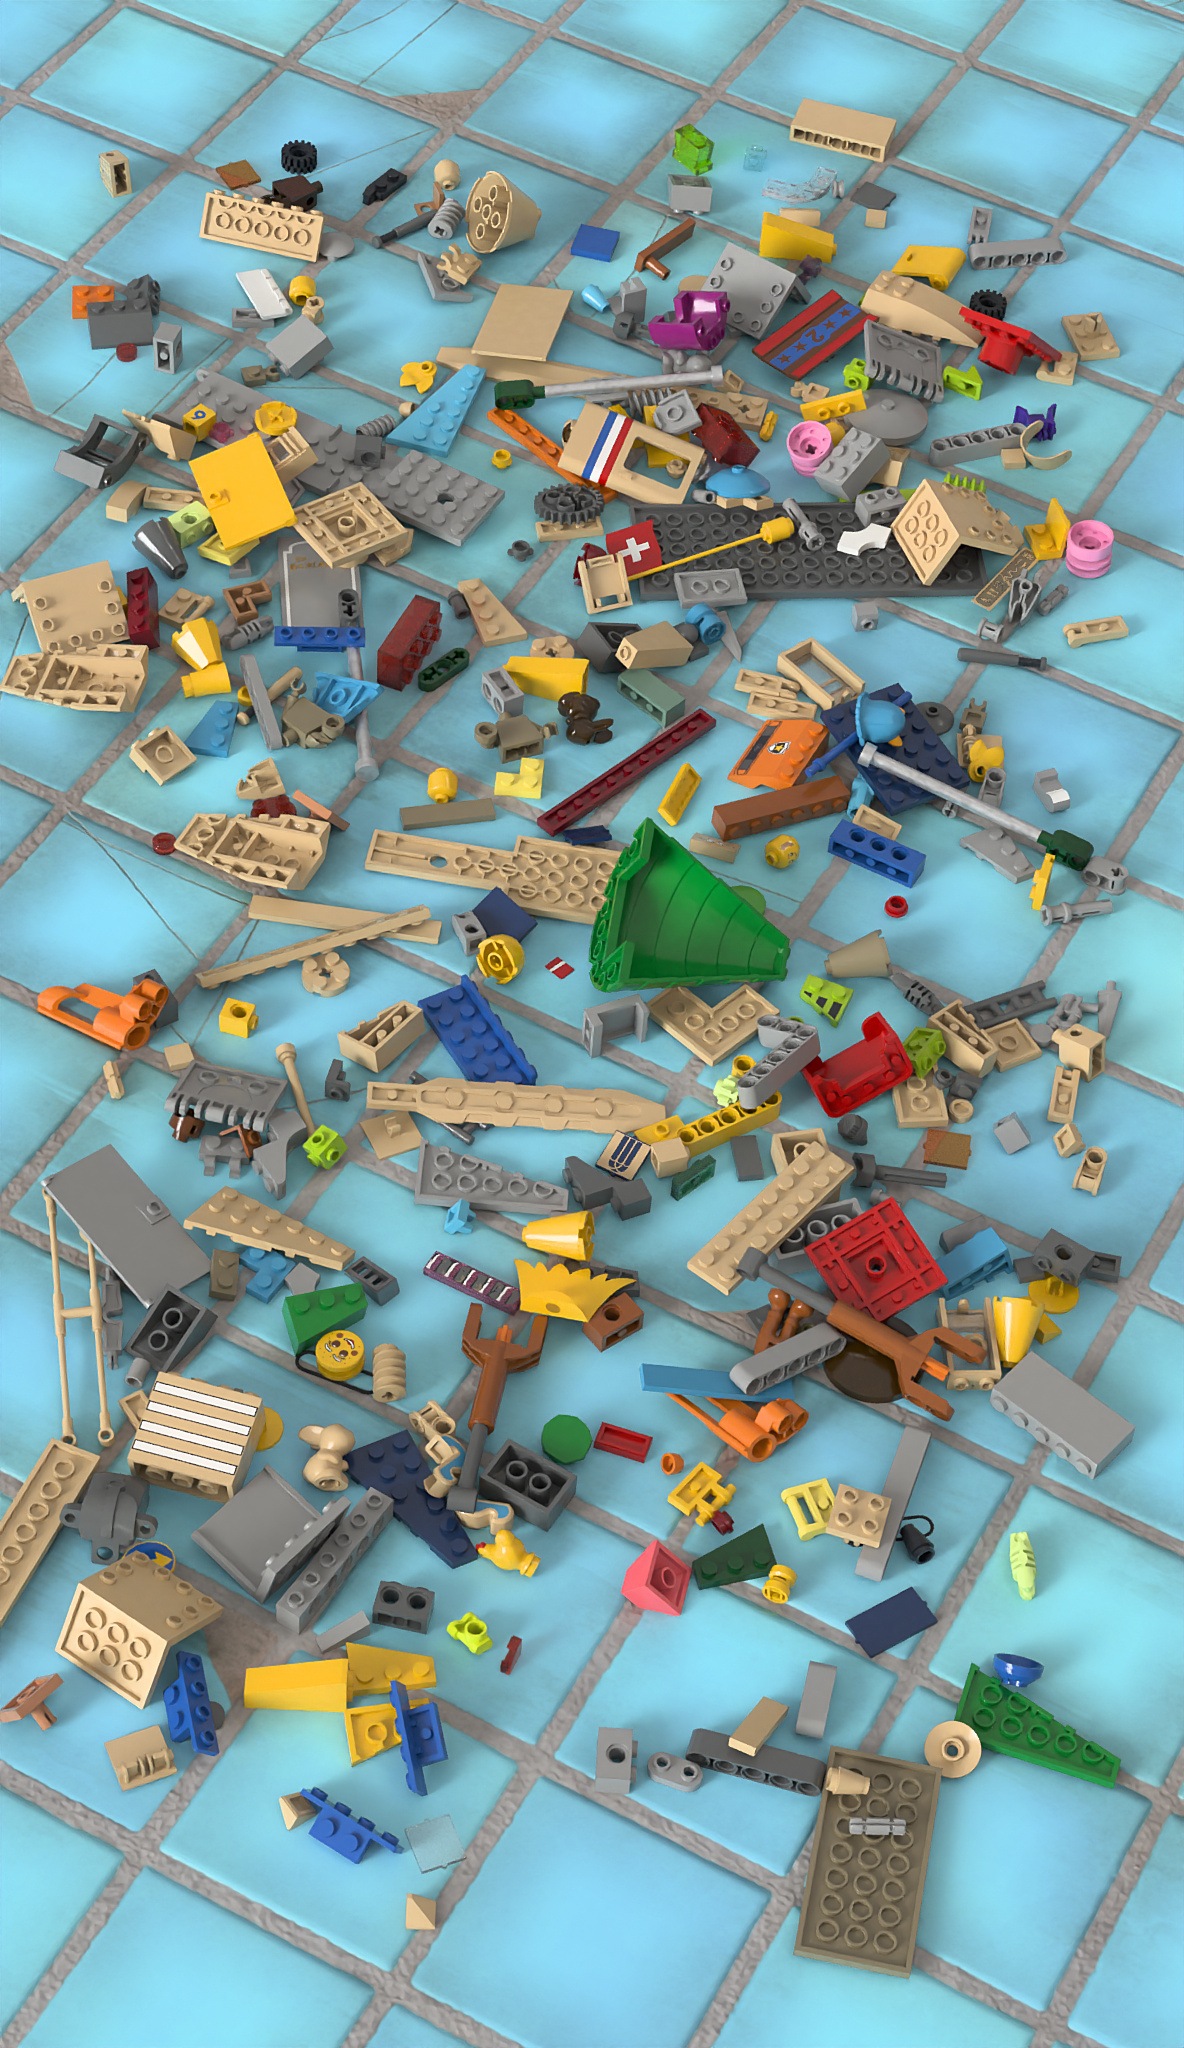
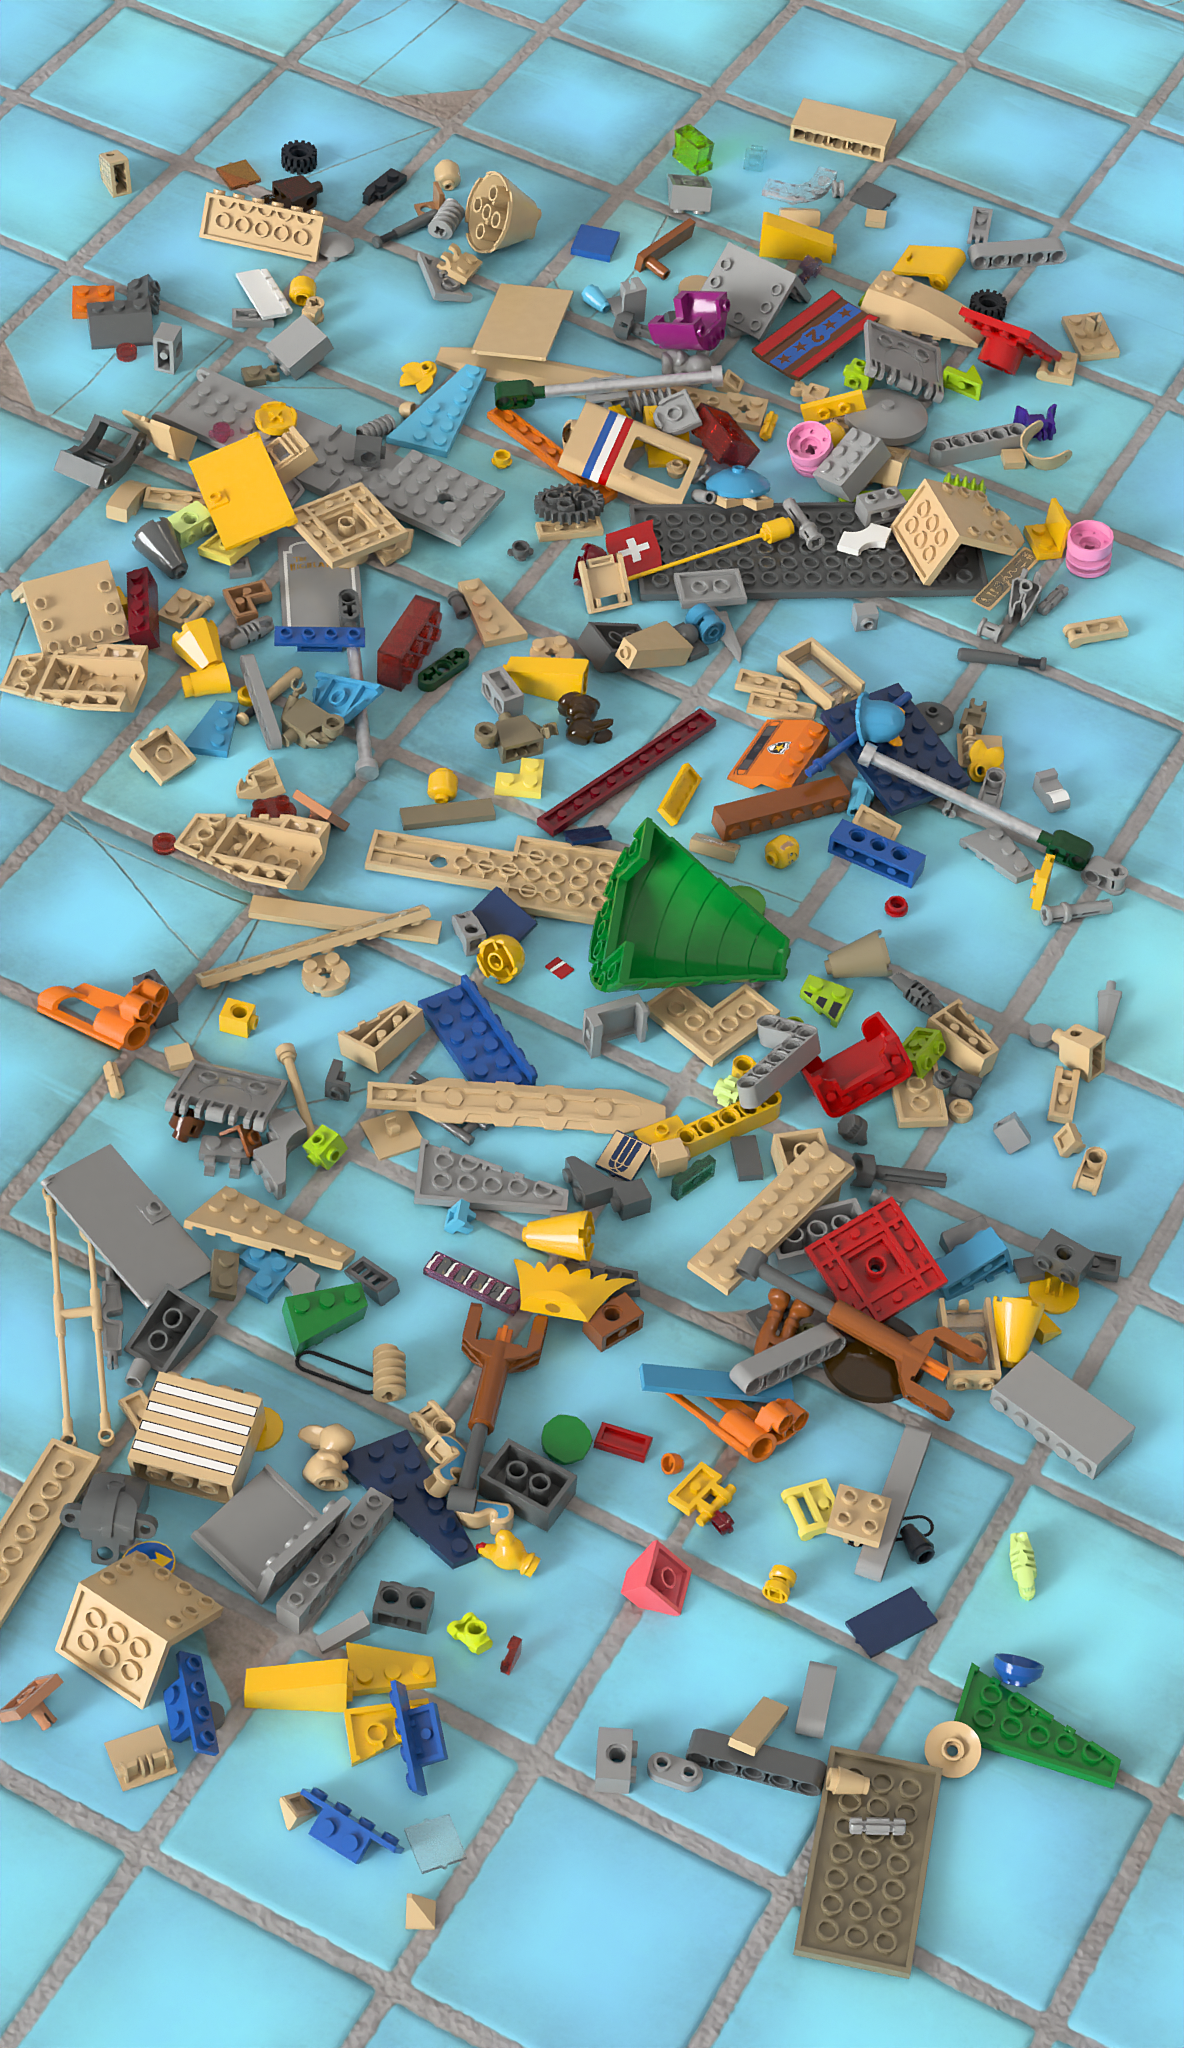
yellow brick [183,403,217,442] -> none
yellow head [315,1330,365,1381] -> none
sand green brick [617,668,686,728] -> none
dark green wing [692,1523,777,1590] -> none
clear orange piece [923,1128,972,1170] -> none
dark grey bar [962,980,1058,1030] -> none
tan tile [984,1018,1042,1073] -> none
light grey piece [1046,993,1098,1032] -> none

